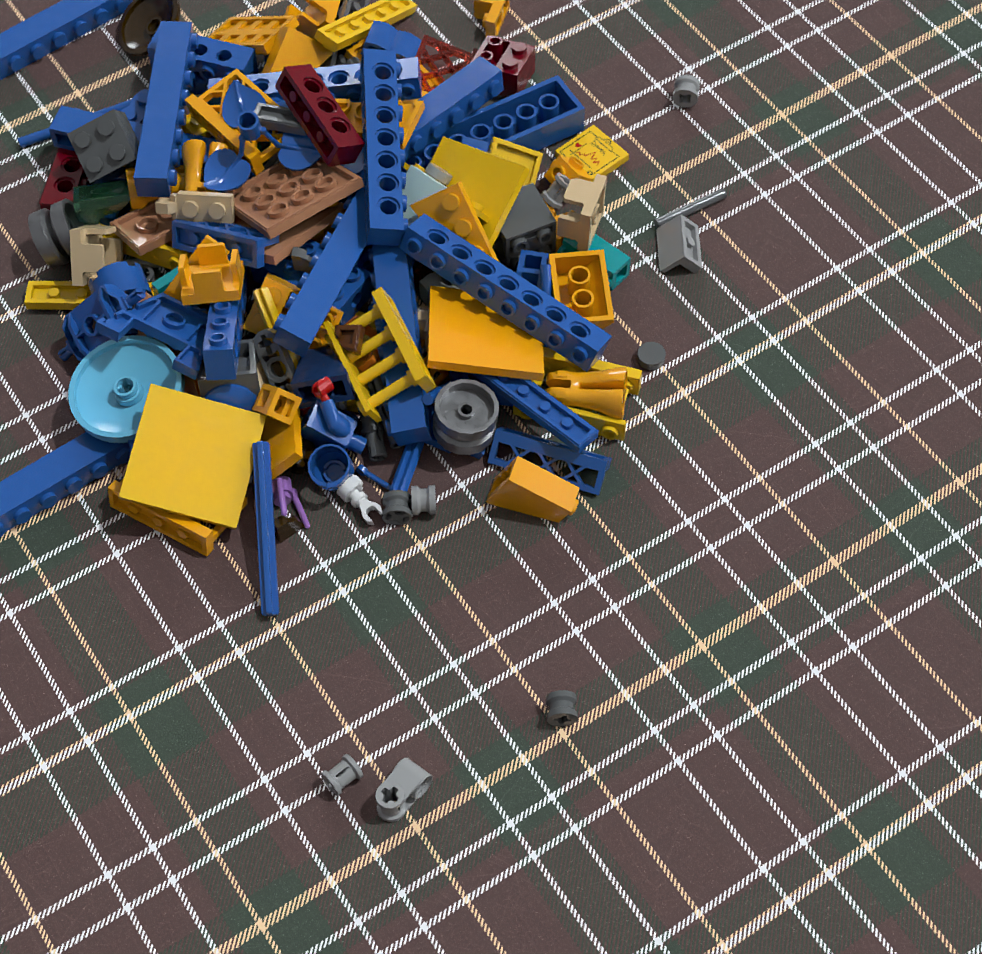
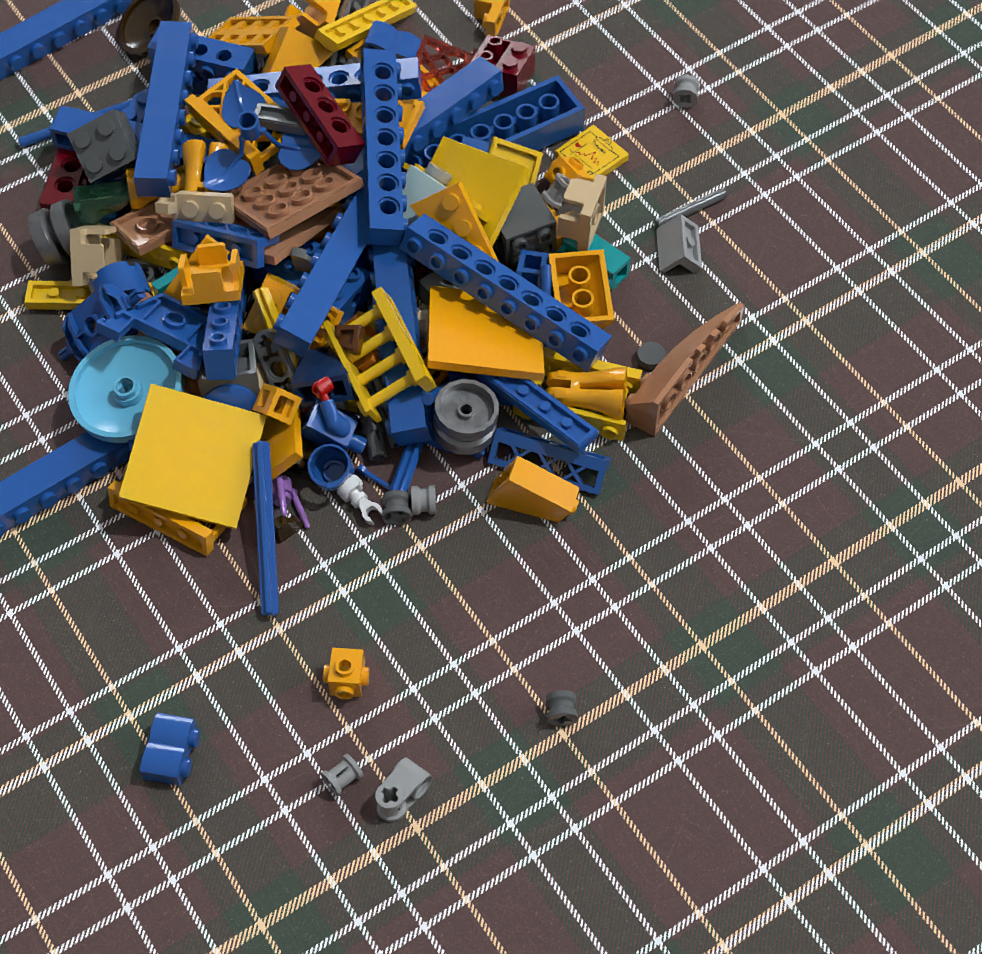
none -> blue brick [140,712,201,786]
none -> light orange brick [323,648,369,699]
none -> nougat wedge [625,302,744,437]

